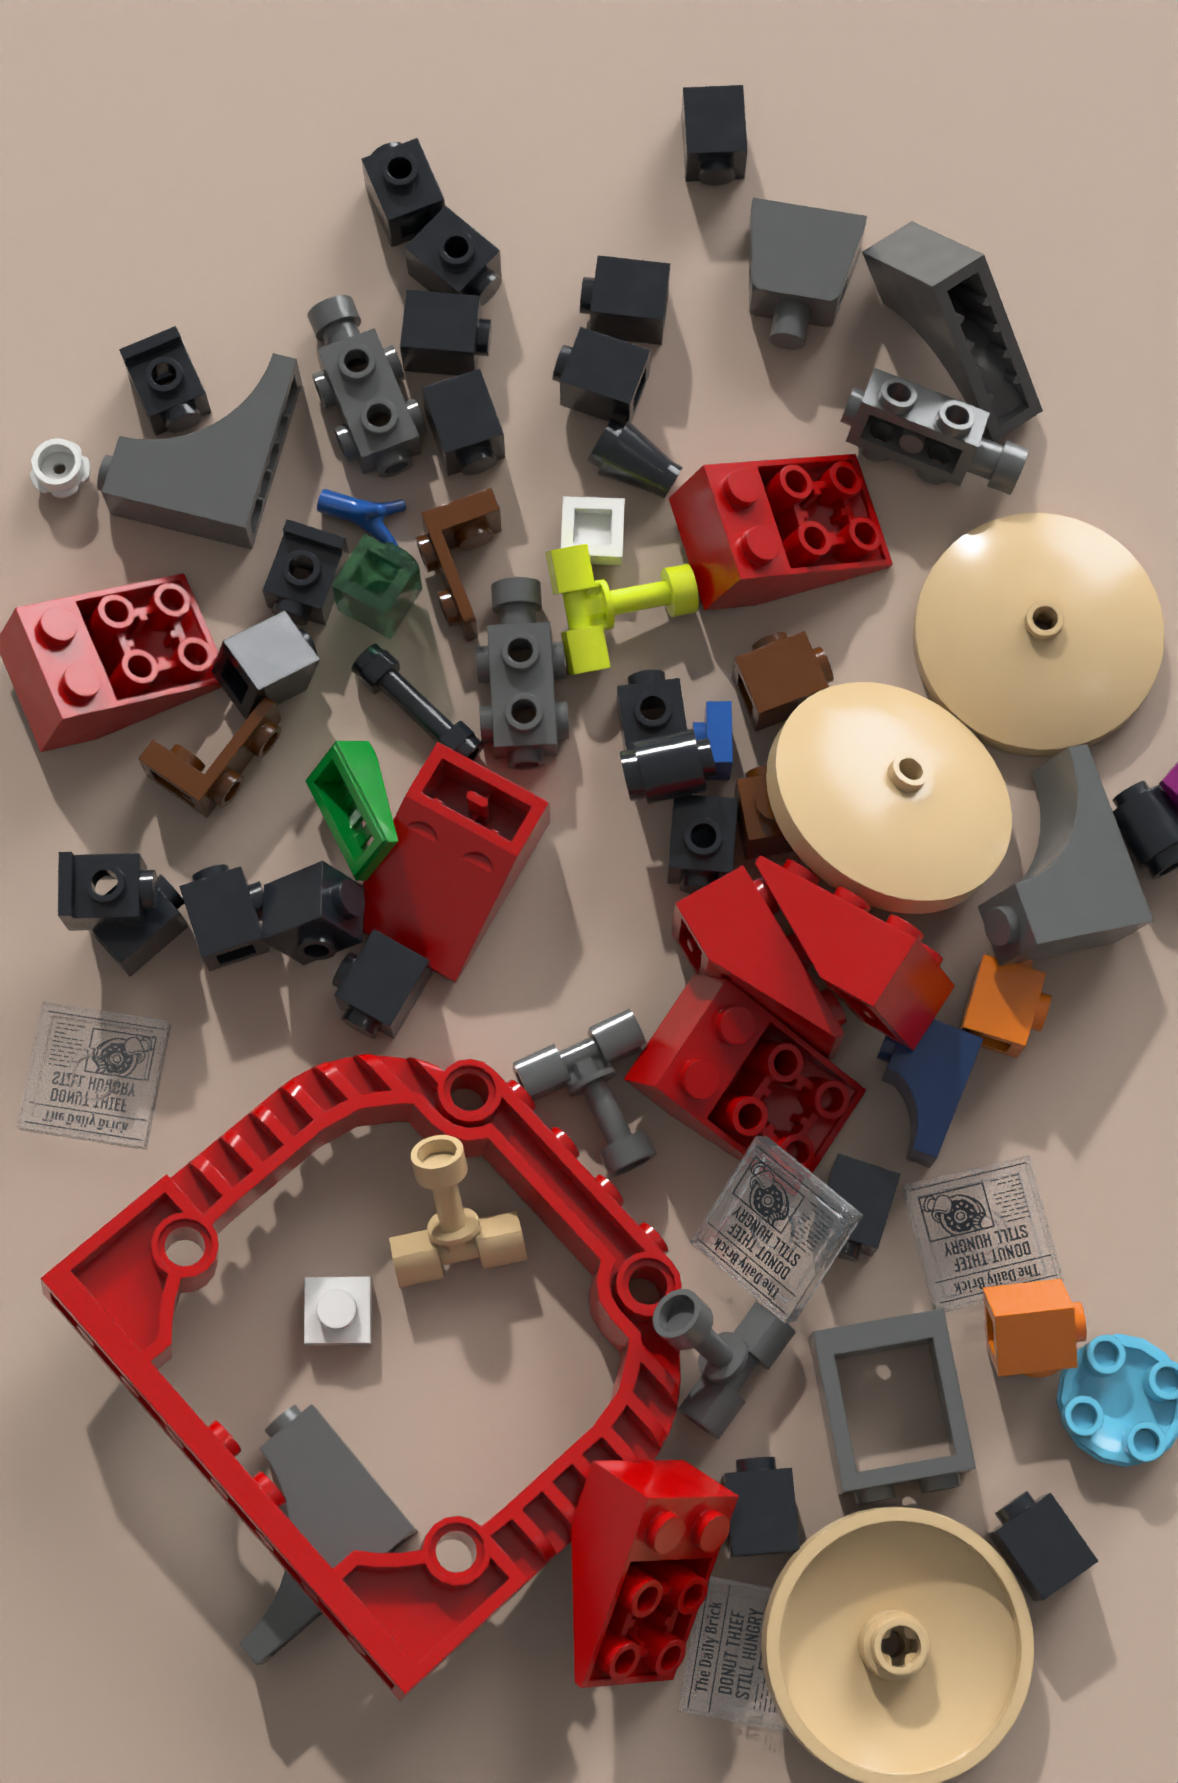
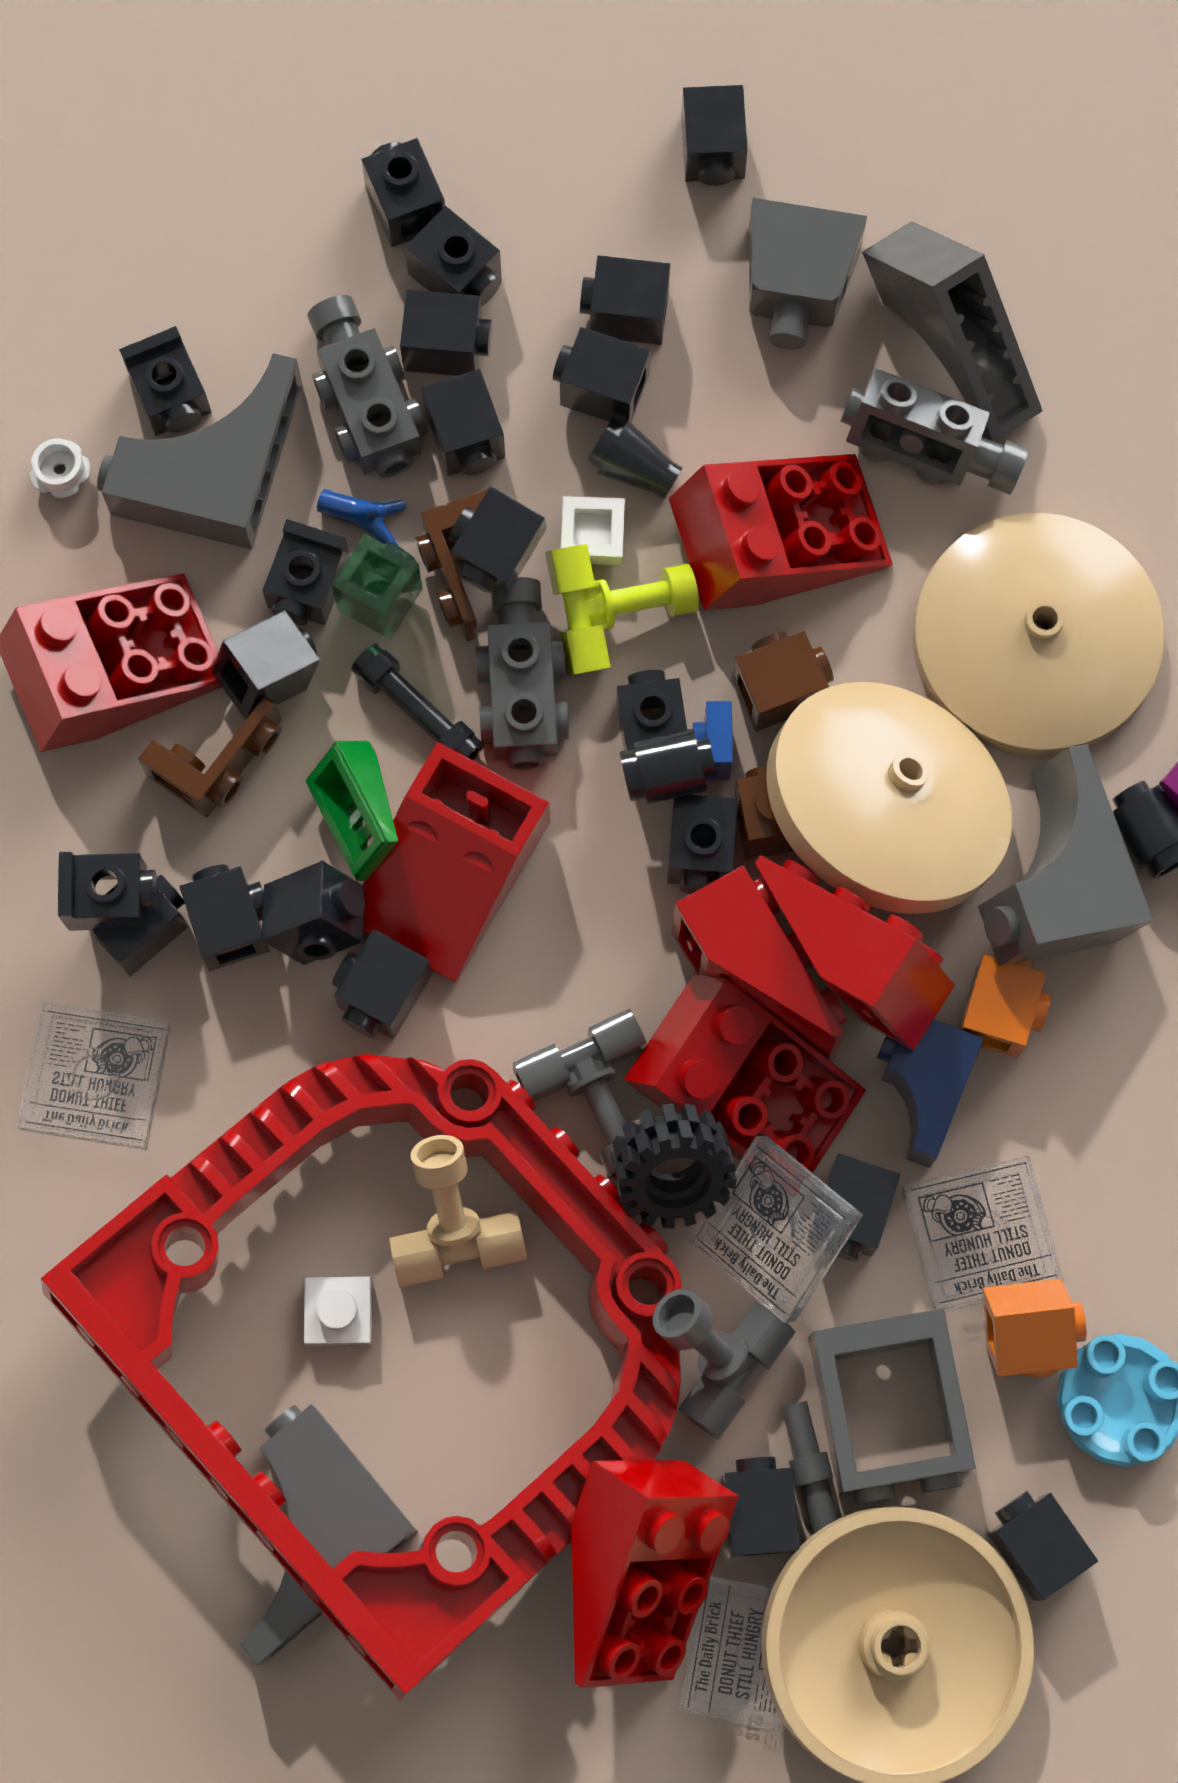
none -> black brick [448,486,547,593]
none -> black tyre [611,1103,737,1229]
none -> dark grey bar [781,1401,837,1534]

